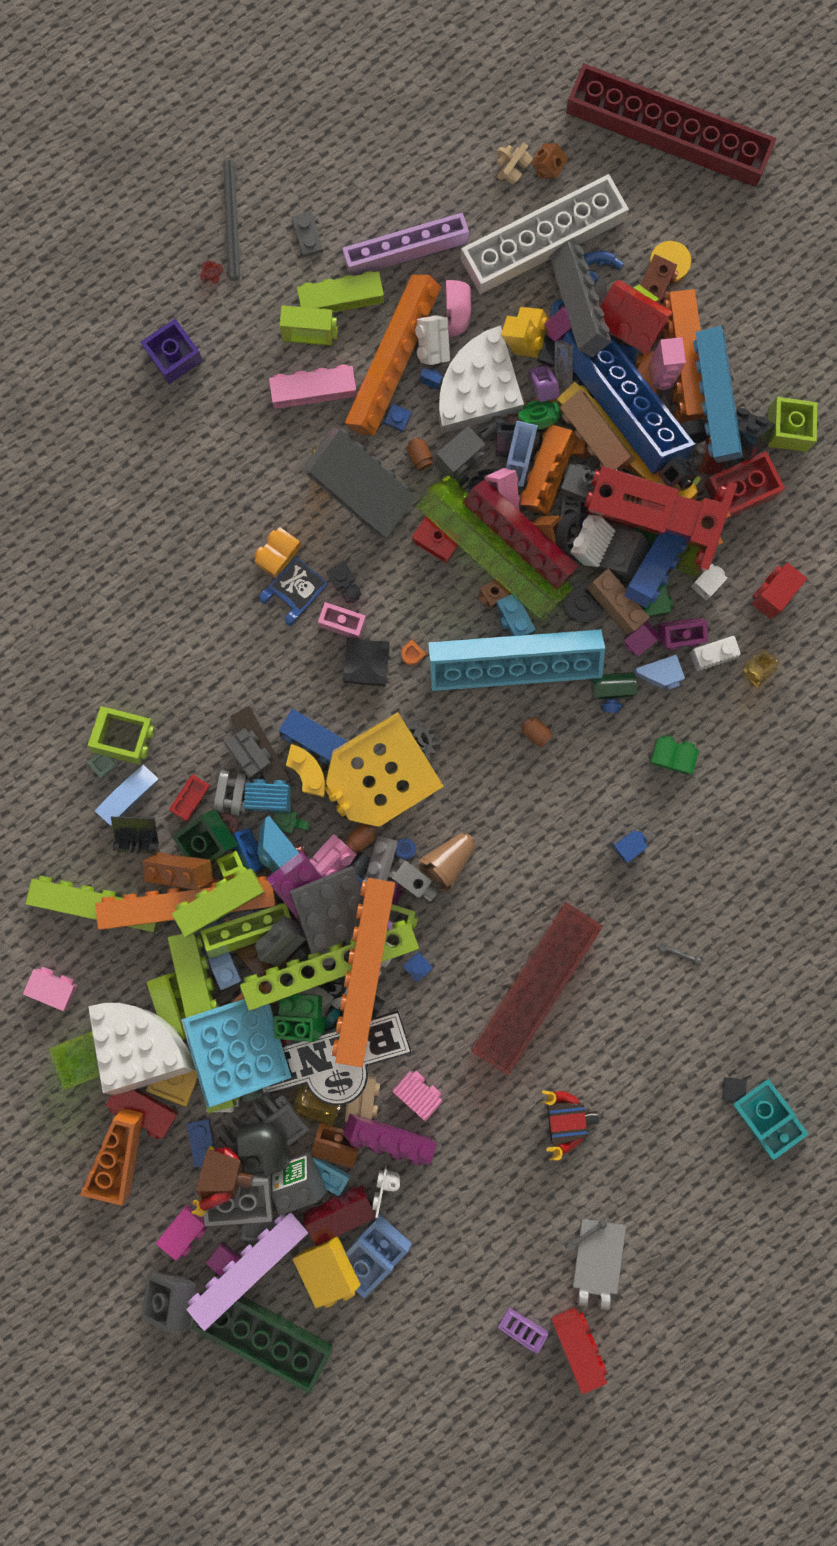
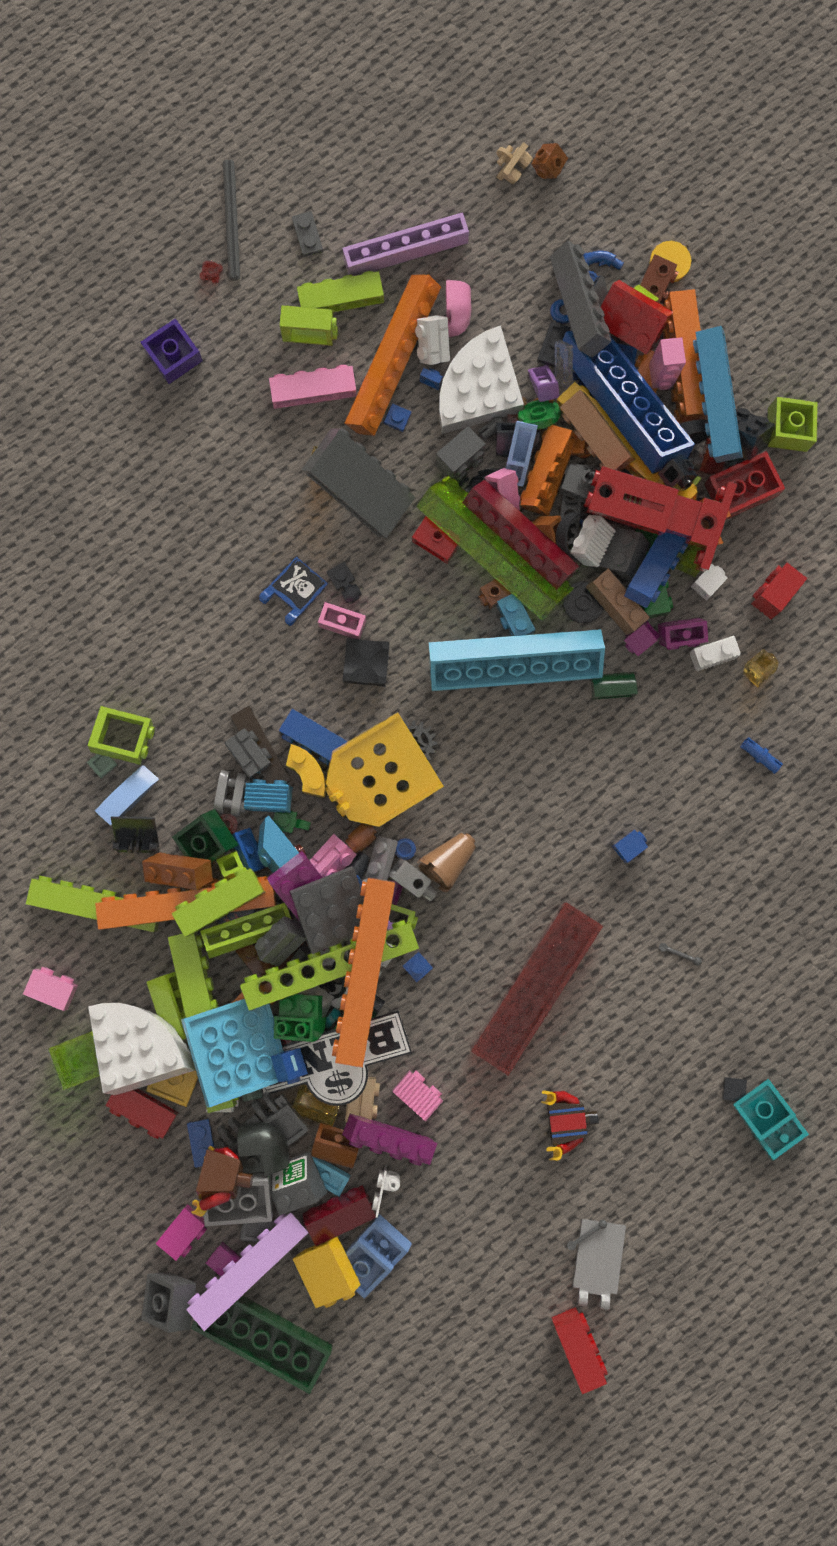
orange wedge [80,1108,143,1206] -> none
red plate [169,774,211,822] -> none
light blue slope [198,921,243,990] -> none
light orange brick [254,527,301,579] -> none
orange tile [401,640,427,665] -> none
dark orange brick [406,438,433,471] -> none
white brick [460,174,629,294] -> none
medium lavender slope [498,1308,548,1354] -> none
yellow brick [501,307,549,358] -> none
dark orange brick [521,716,553,748] -> none
magenta brick [544,308,572,342] -> none
dark red brick [566,63,777,187] -> none
blue plate [601,698,623,713] -> none
light blue slope [633,655,685,690] -> none
green brick [649,735,699,776] -> none
none -> blue brick [271,1048,308,1085]
none -> blue pin [740,737,783,774]

